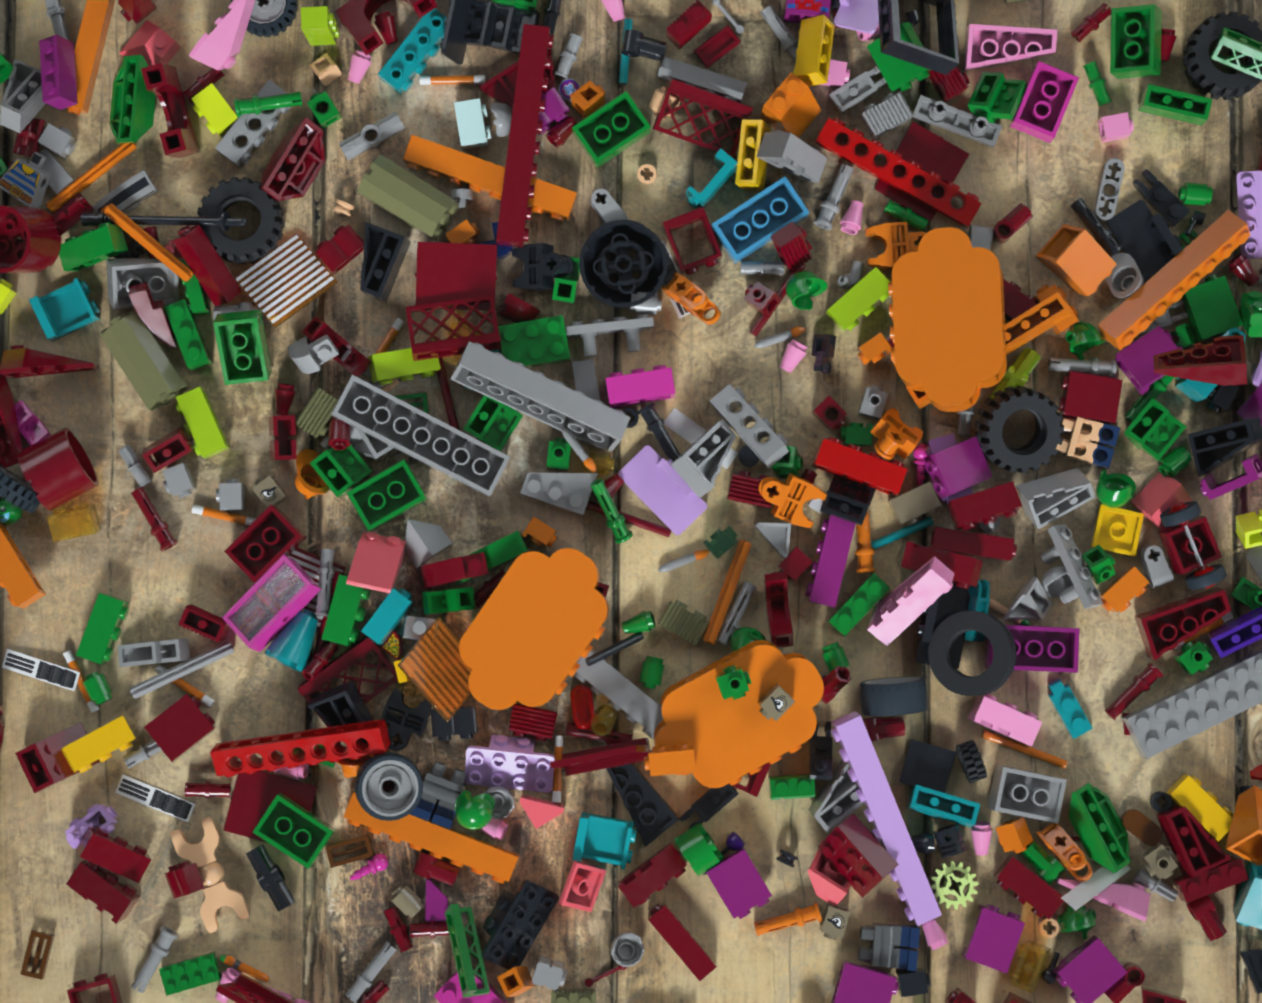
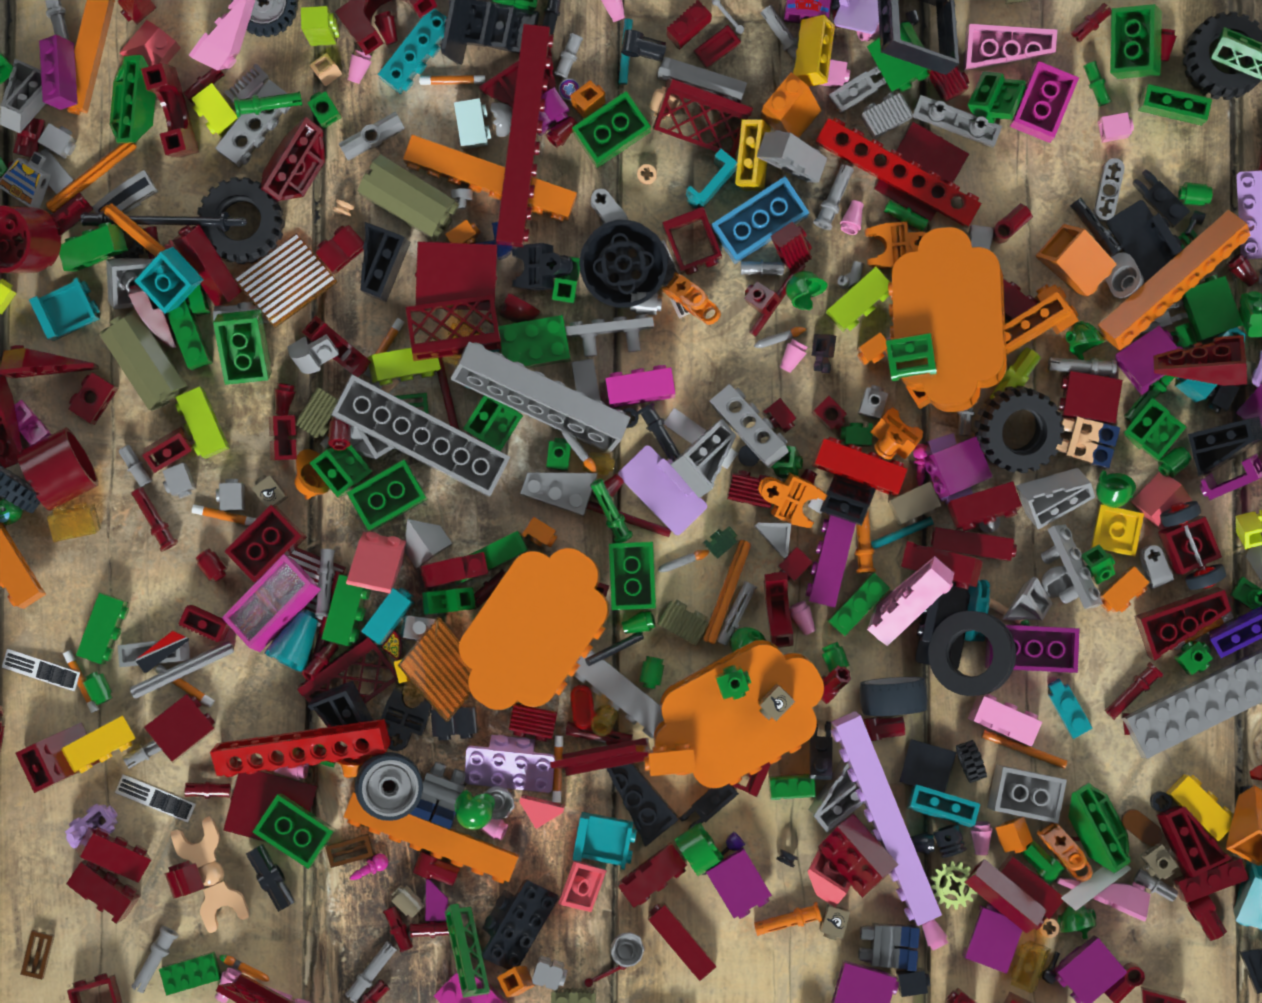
none -> dark red brick [68,372,119,425]
none -> teal brick [135,247,204,314]
none -> sticker [135,631,189,673]
none -> dark red brick [195,548,227,582]
none -> light grey piece [225,64,269,103]
none -> green brick [609,542,656,610]
none -> dark red brick [762,398,797,433]
none -> bright pink cone [789,601,816,635]
none -> green plate [886,333,937,381]
none -> brick [964,859,1047,934]

